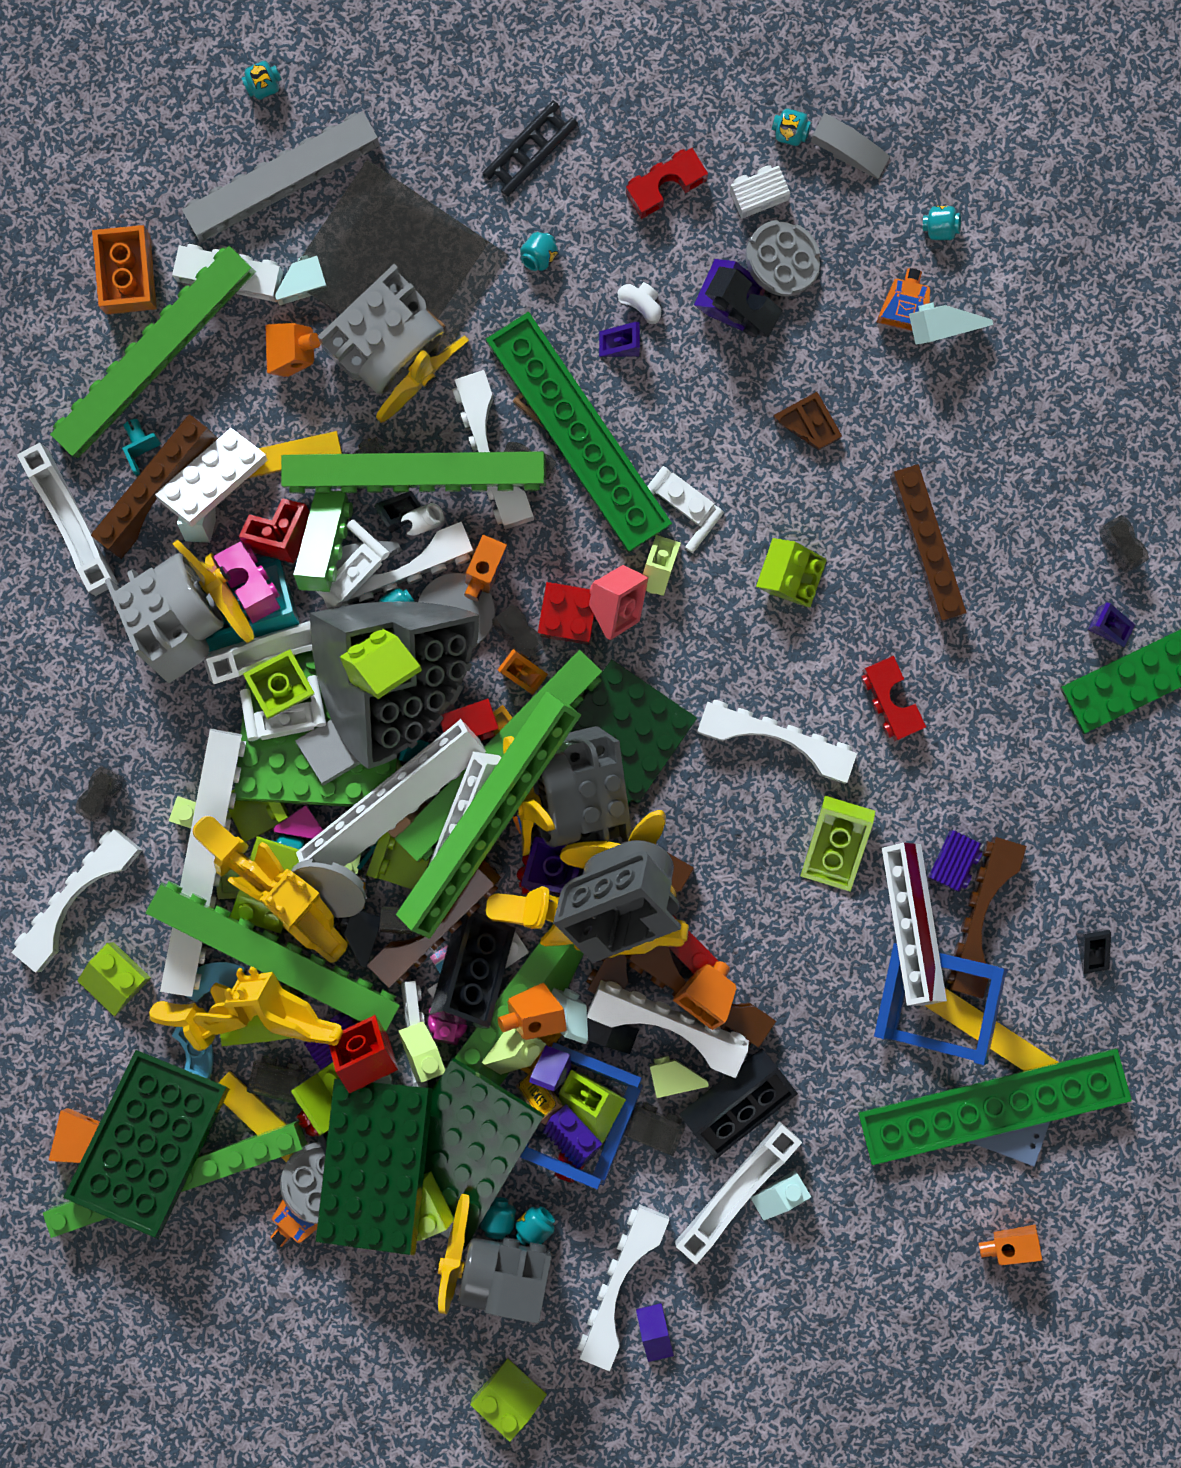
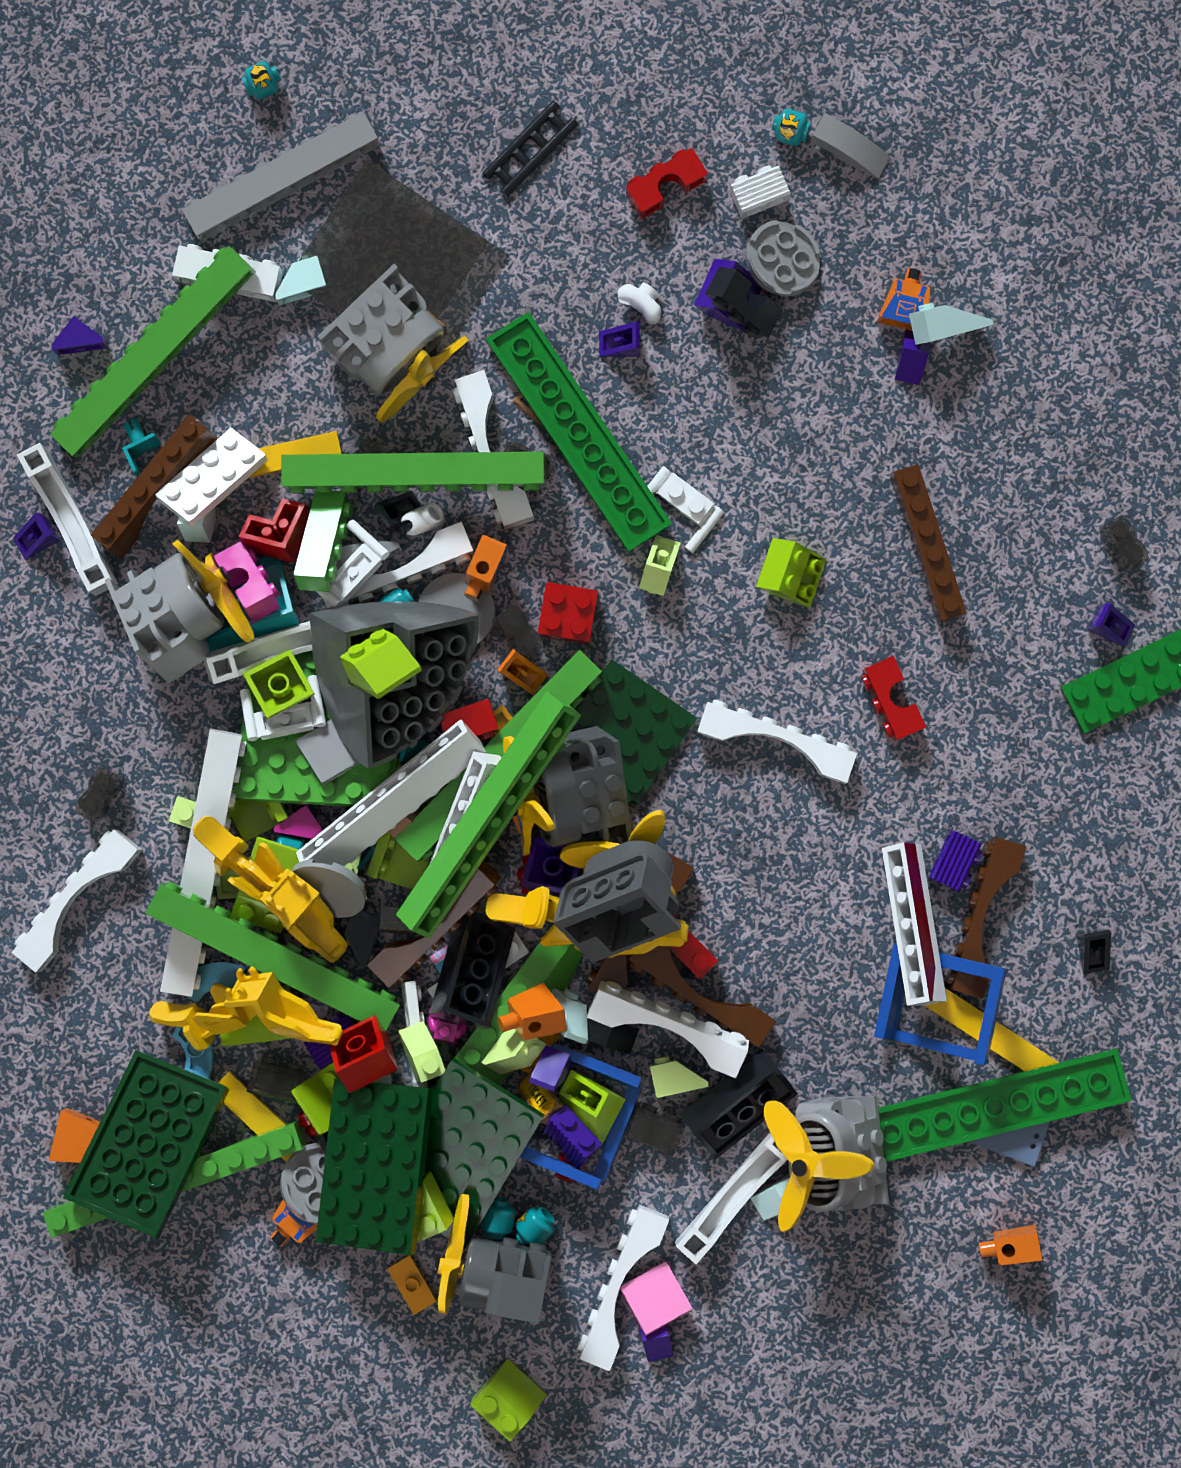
lime slope [77,942,151,1016] -> none
orange brick [92,225,157,315] -> none
orange torso [266,323,320,377] -> none
teal head [520,232,558,271] -> none
coral slope [589,565,648,640] -> none
orange torso [673,961,737,1030] -> none
reddish brown wing [773,392,842,450] -> none
lime slope [800,796,875,892] -> none
teal head [923,206,961,241] -> none
none -> dark purple slope [13,513,60,560]
none -> dark purple slope [51,316,109,355]
none -> light orange plate [387,1255,437,1315]
none -> bright pink tile [619,1261,693,1336]
none -> brick [764,1095,889,1232]
none -> dark purple slope [894,330,930,385]

